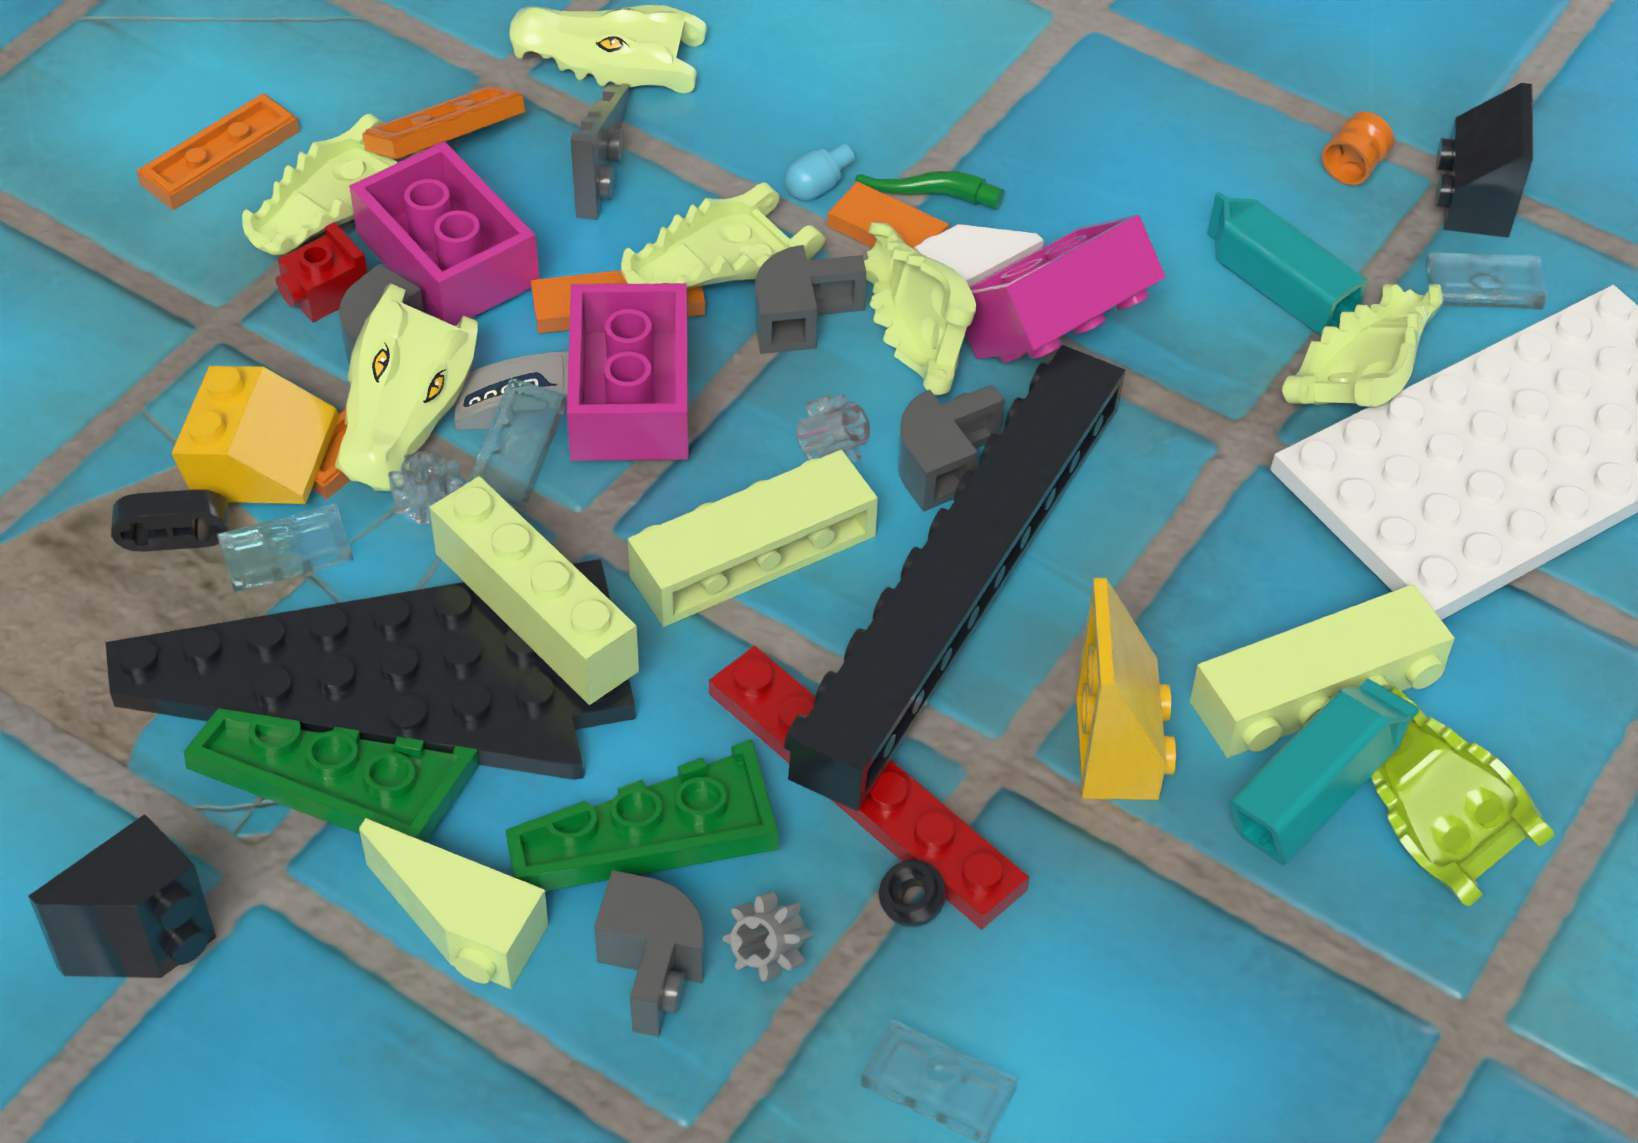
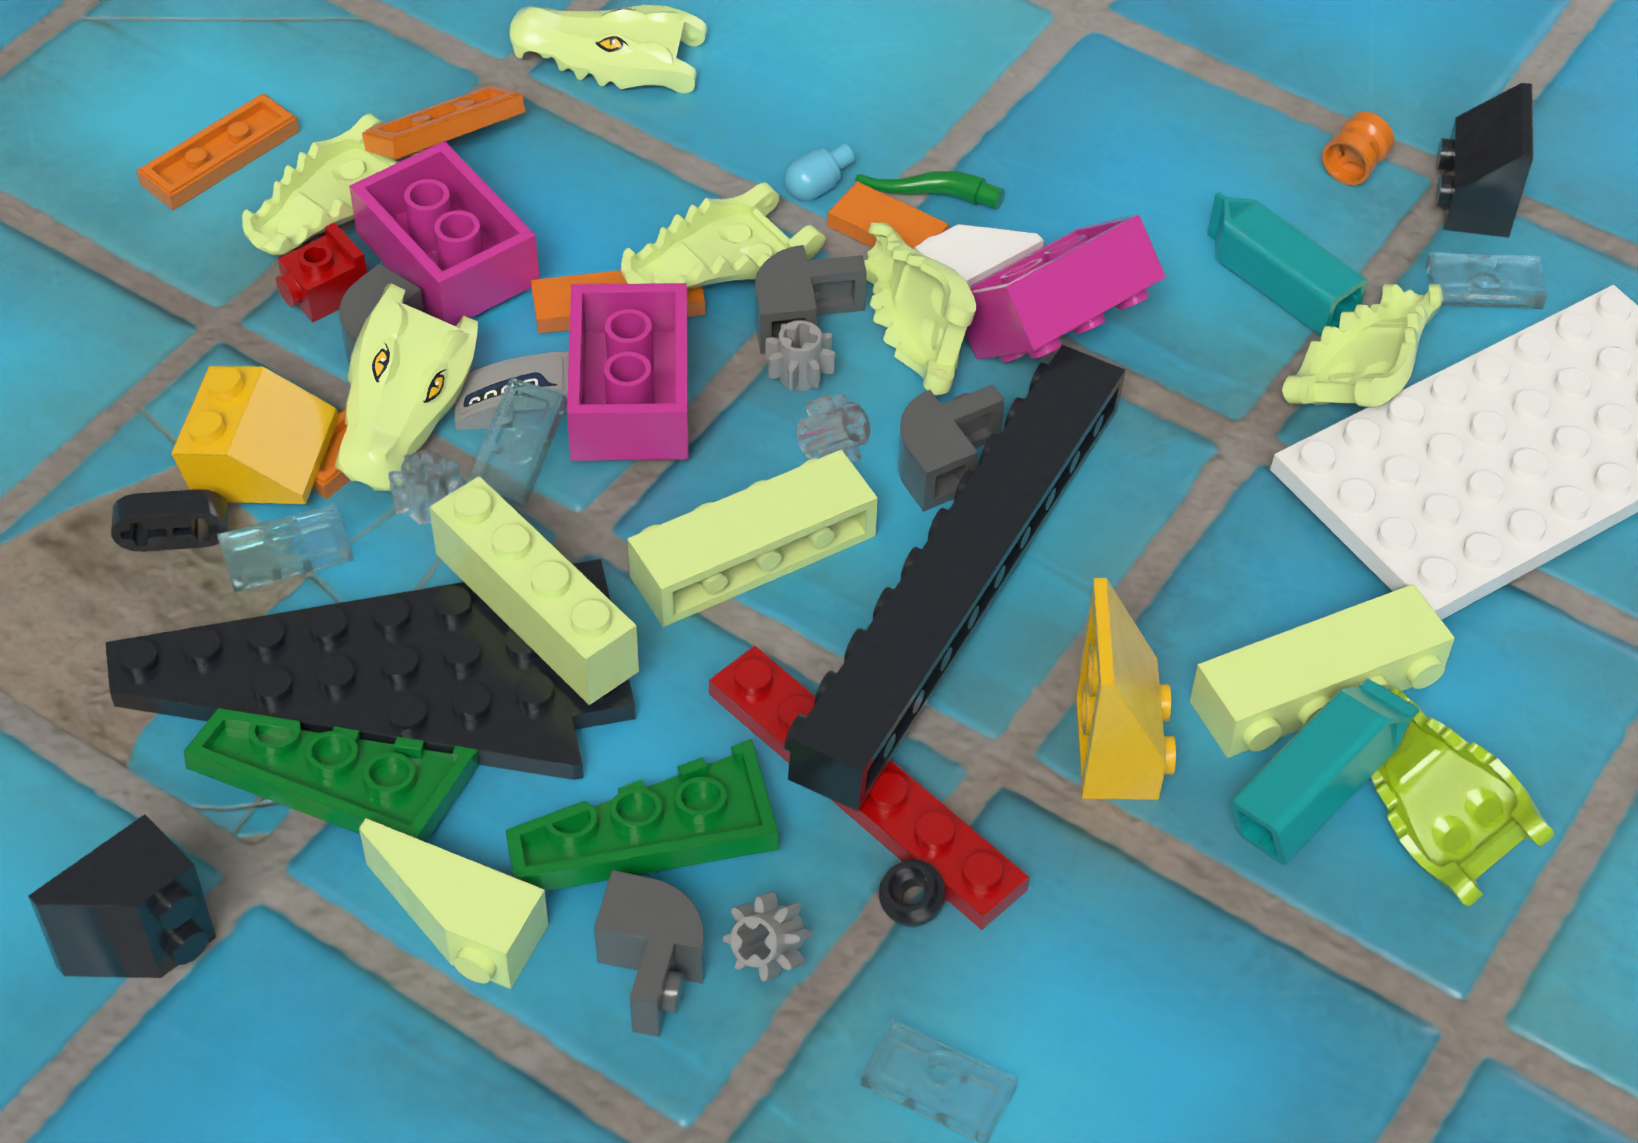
dark grey wing [571,83,630,220] -> none
none -> light grey gear [765,320,835,391]

